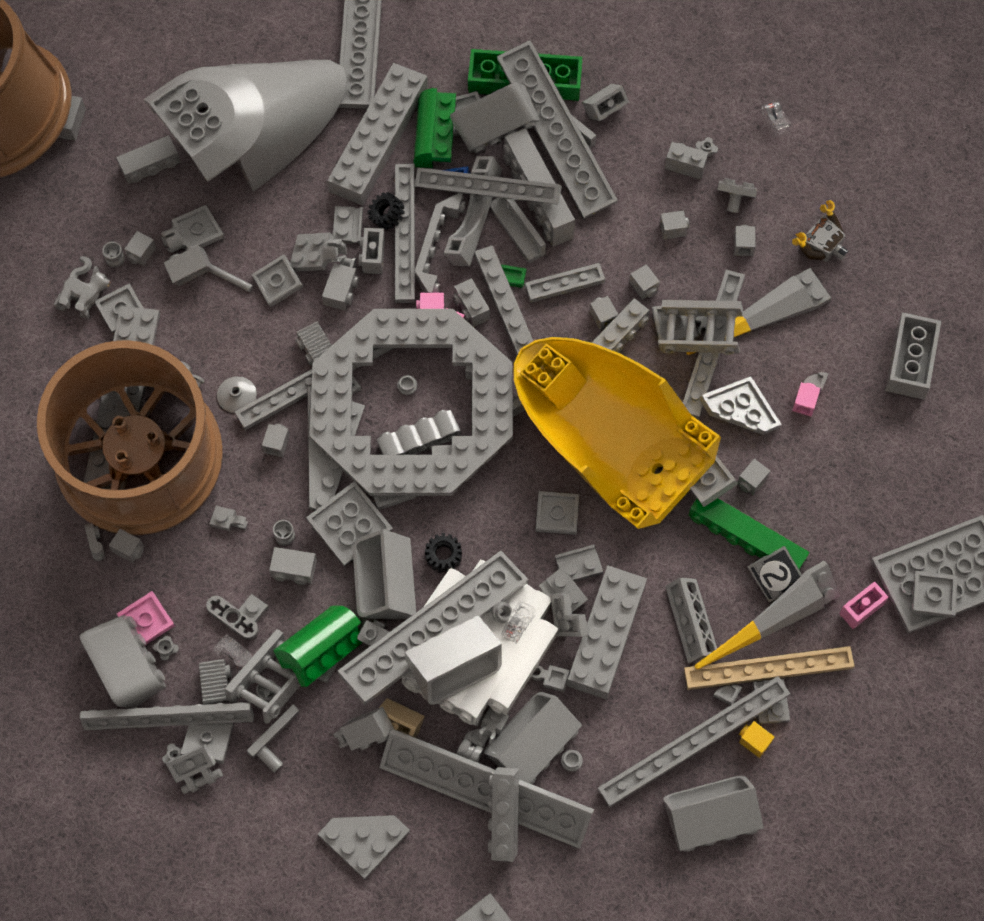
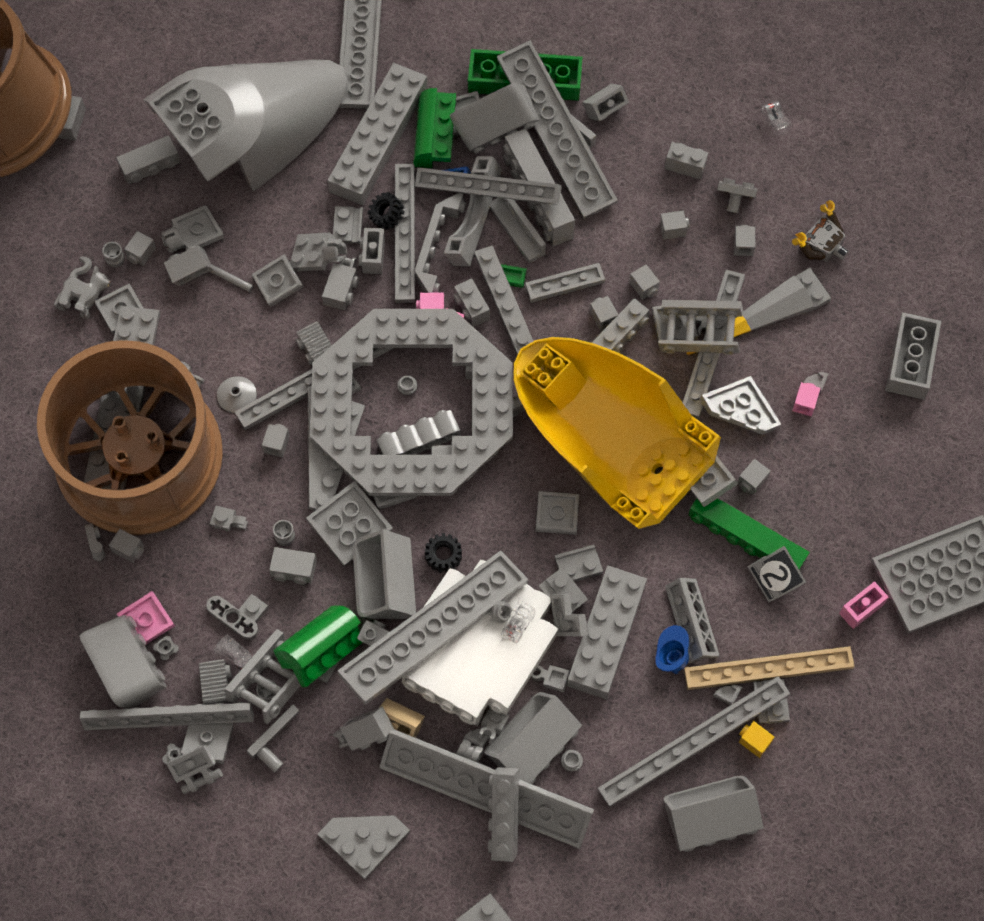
windscreen [405,615,502,705] -> none
light grey plate [694,561,840,669] -> none
light grey plate [696,137,718,157] -> none
light grey plate [912,571,957,618] -> none
none -> blue piece [655,625,689,674]

